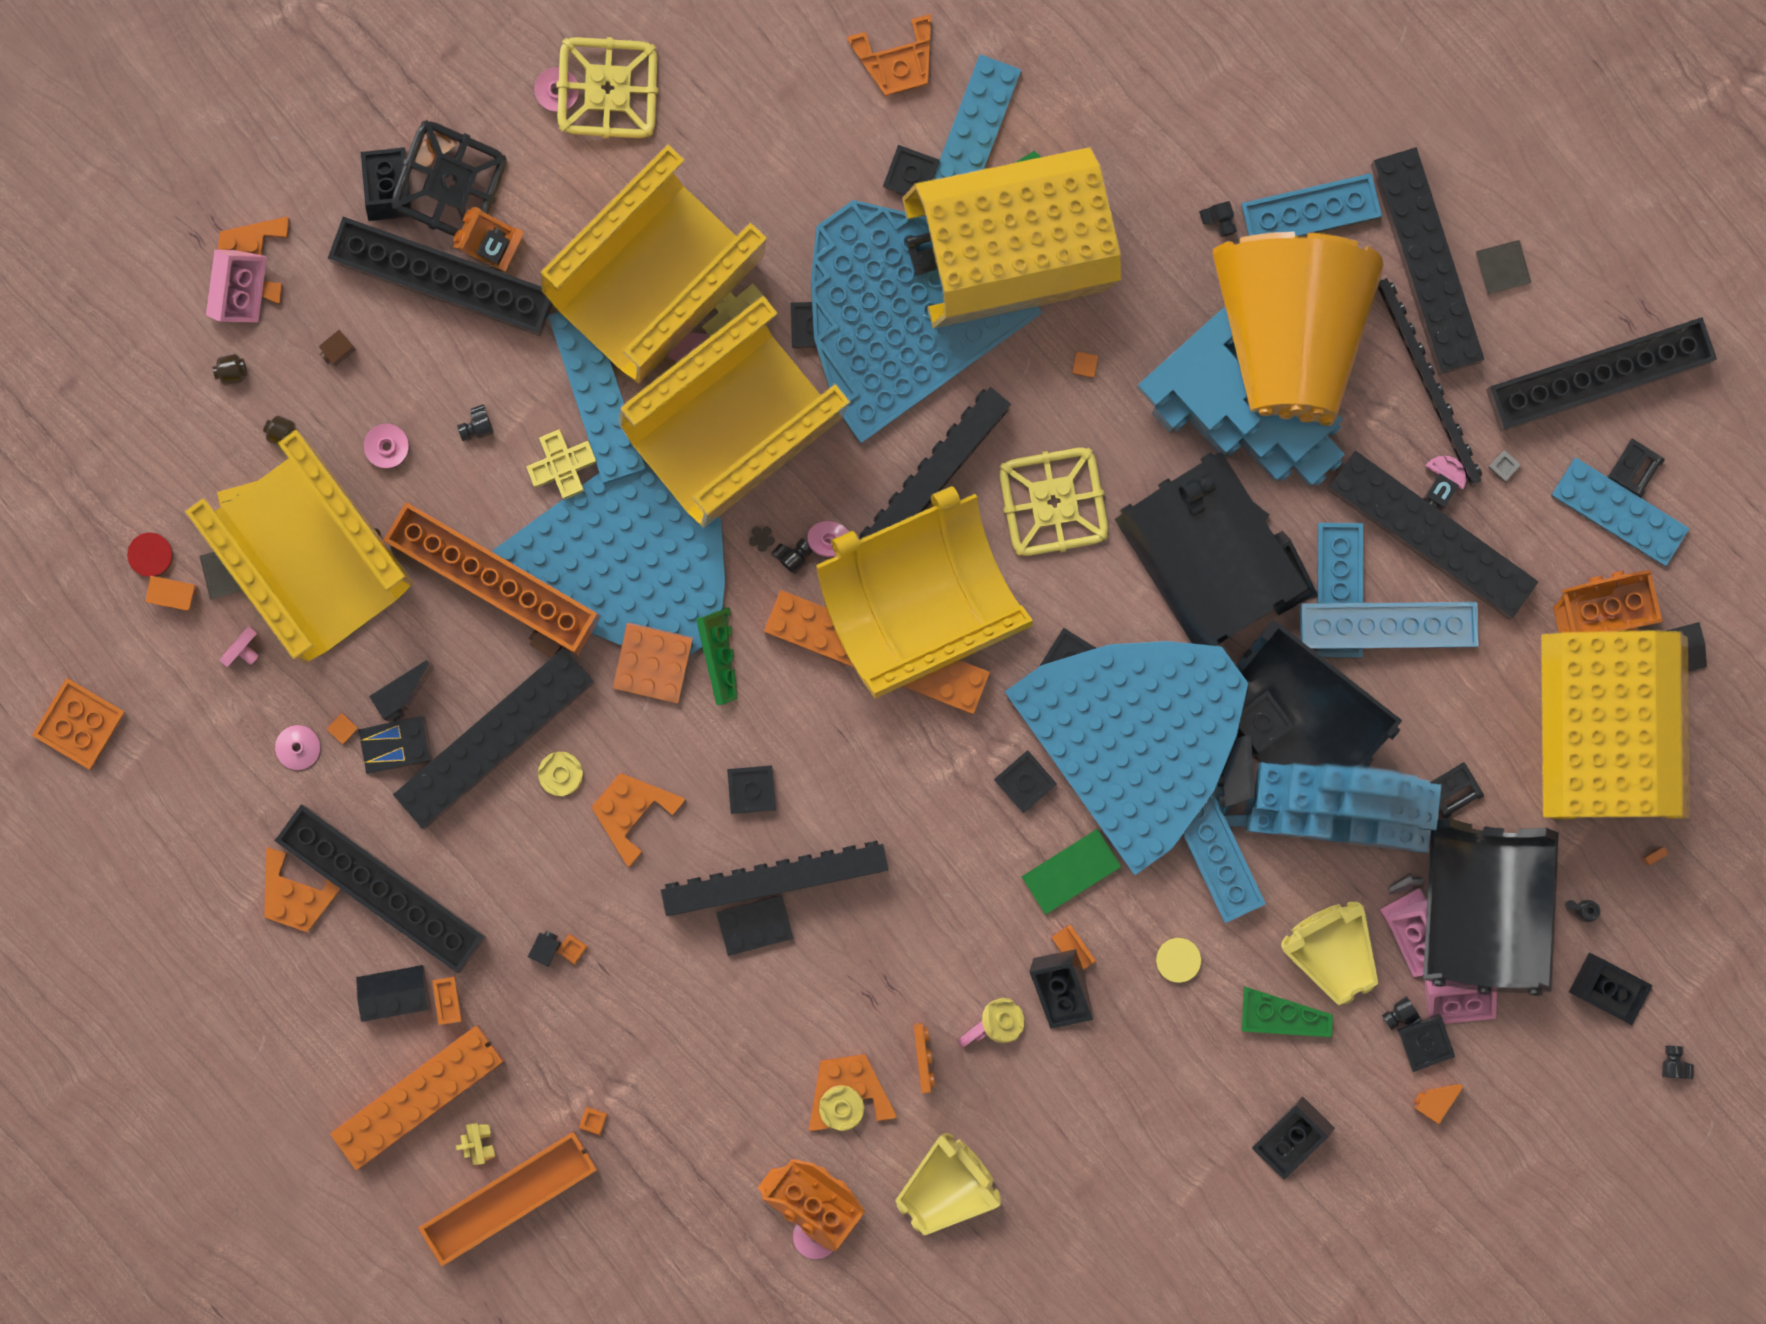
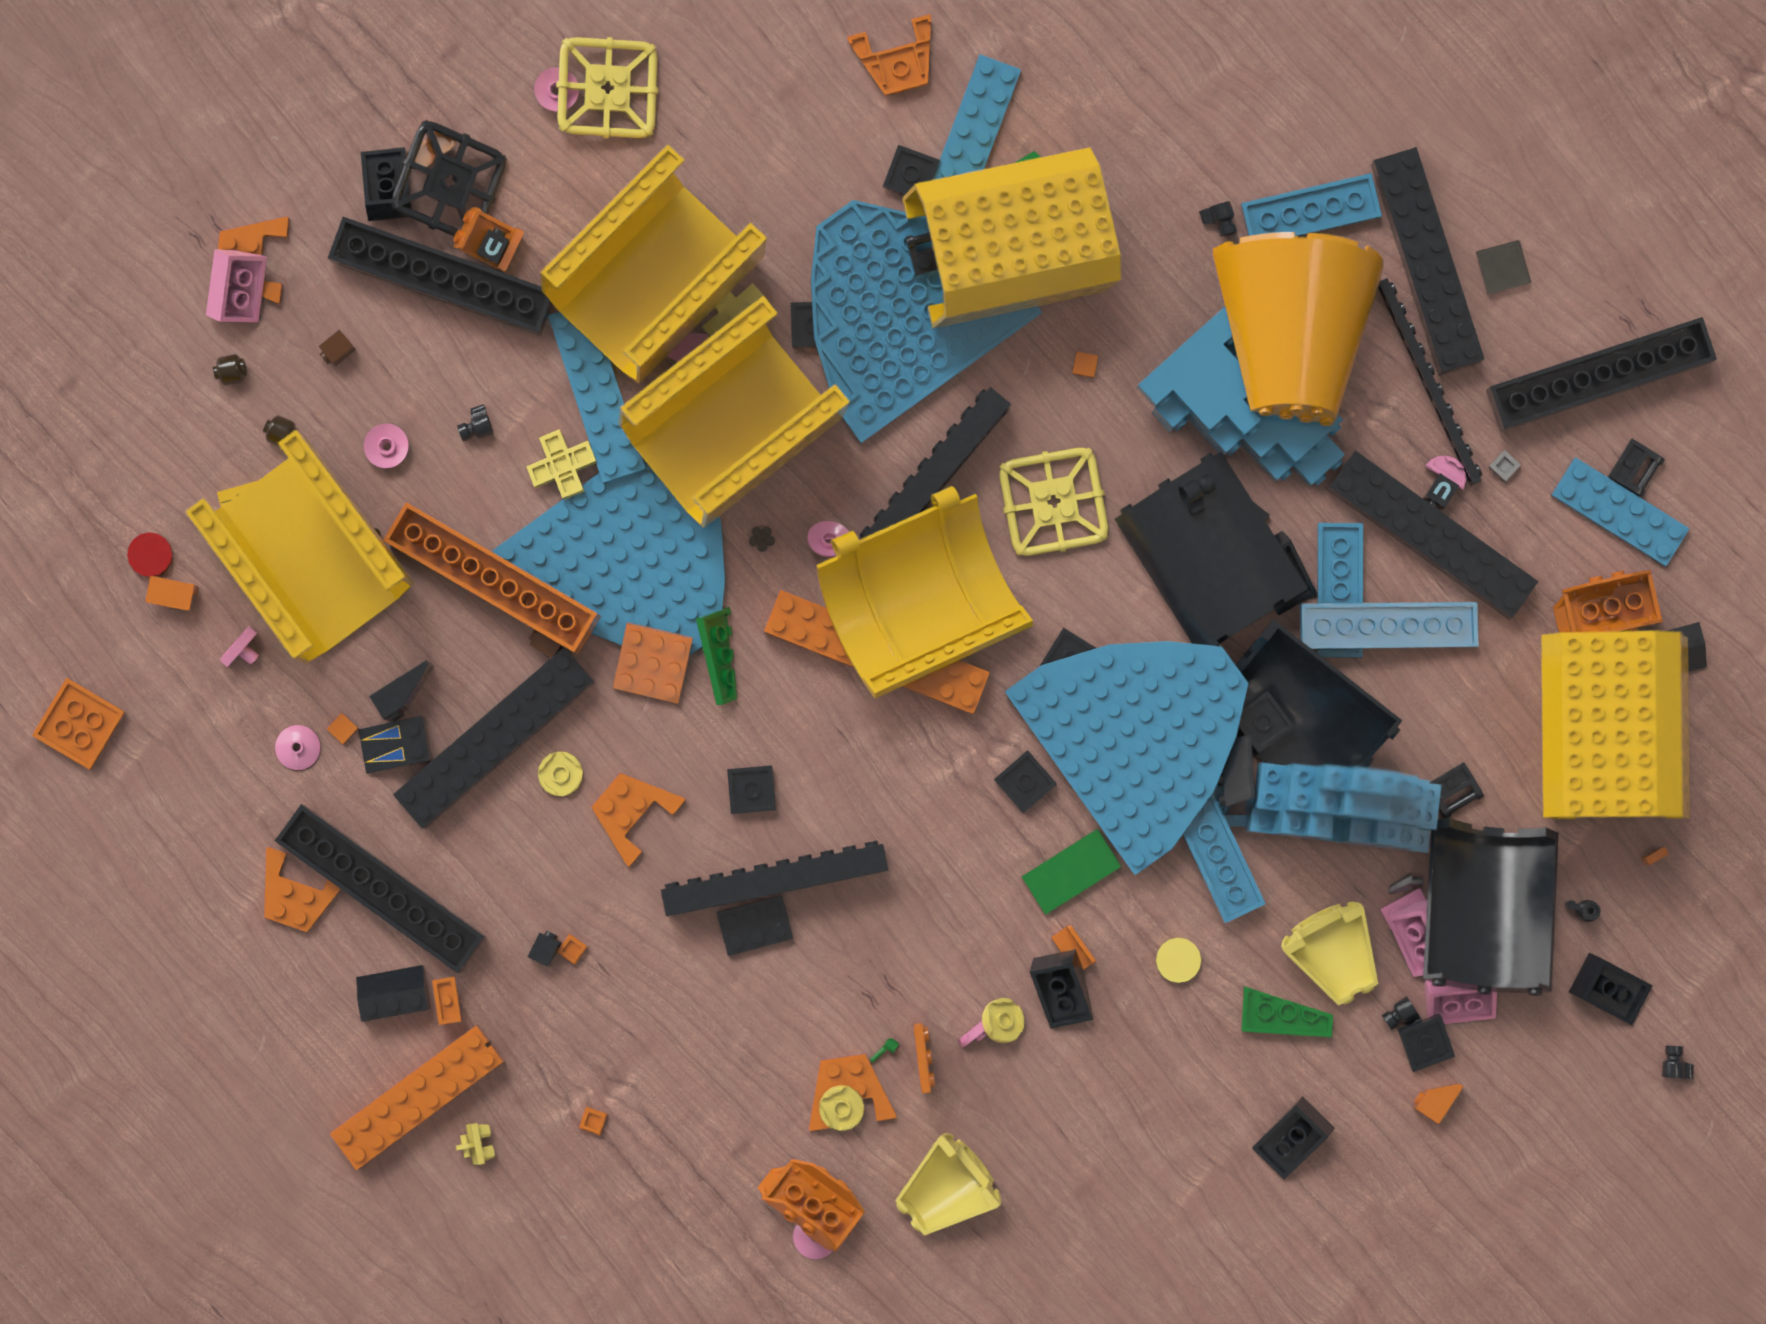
clear smoke tile [199,552,243,600] -> none
orange piece [418,1130,599,1267] -> none
black piece [771,538,813,574] -> none
none -> green hand [870,1038,899,1063]

